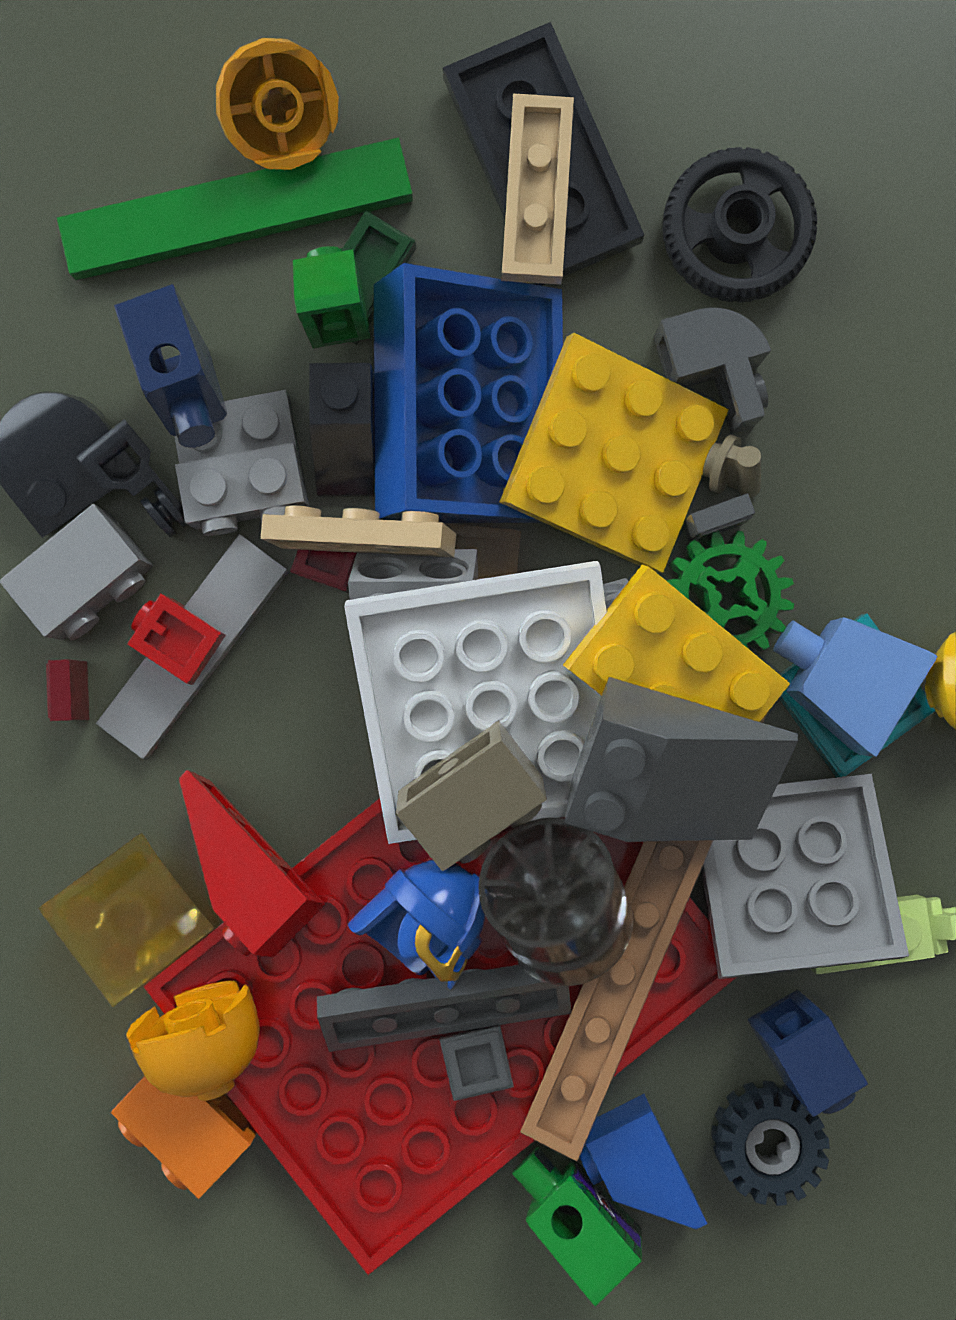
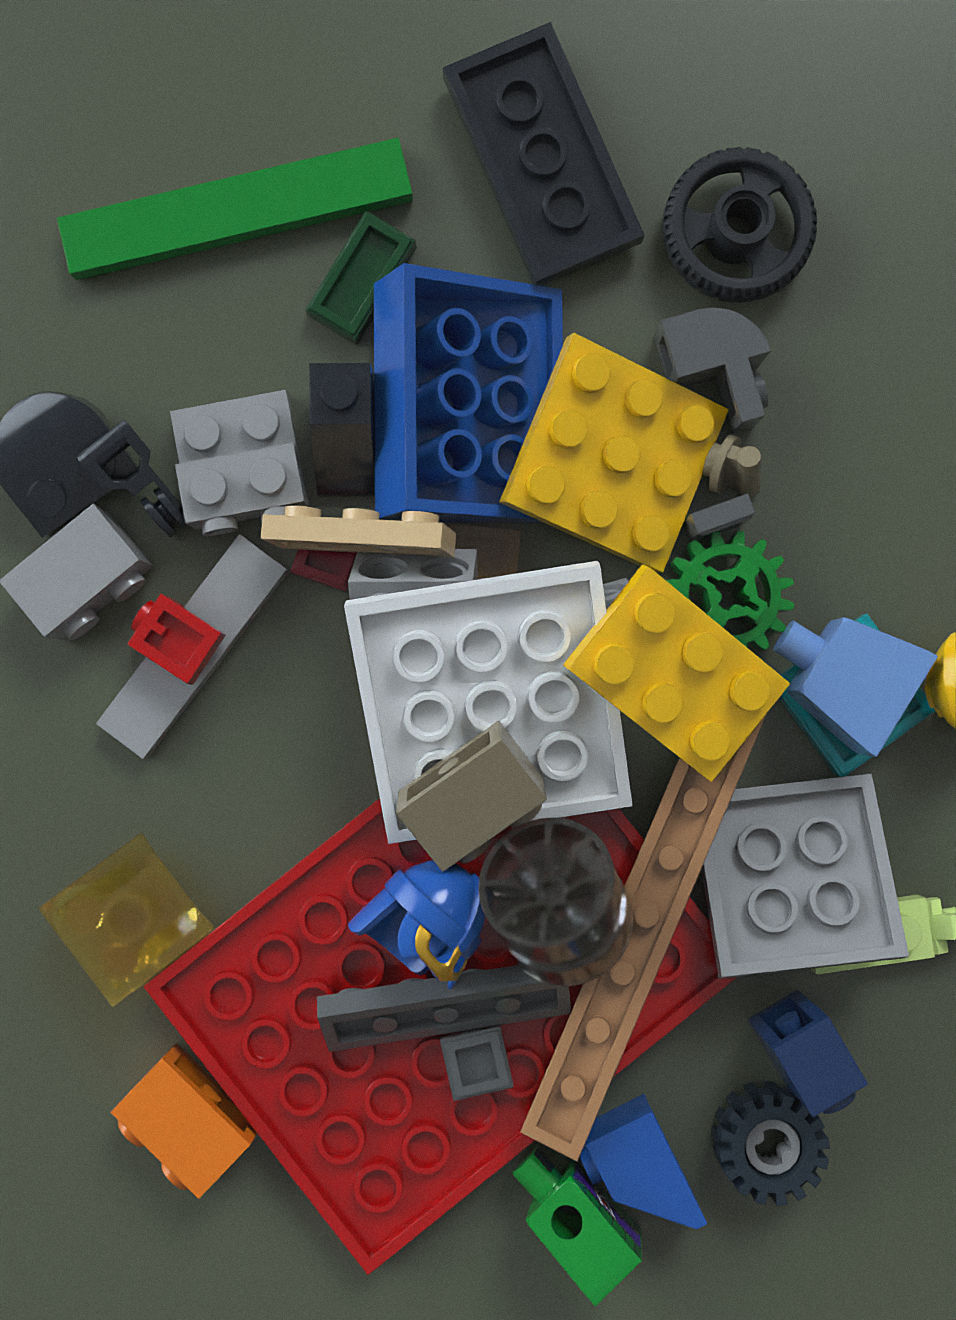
dark red tile [46,659,89,721] -> none
dark blue torso [114,284,228,448] -> none
light orange cylinder [126,981,260,1101] -> none
red slope [179,770,325,958] -> none
light orange cylinder [216,38,339,170] -> none
green slope [293,246,371,349] -> none
tan plate [501,94,574,285] -> none
dark grey slope [564,677,798,842] -> none

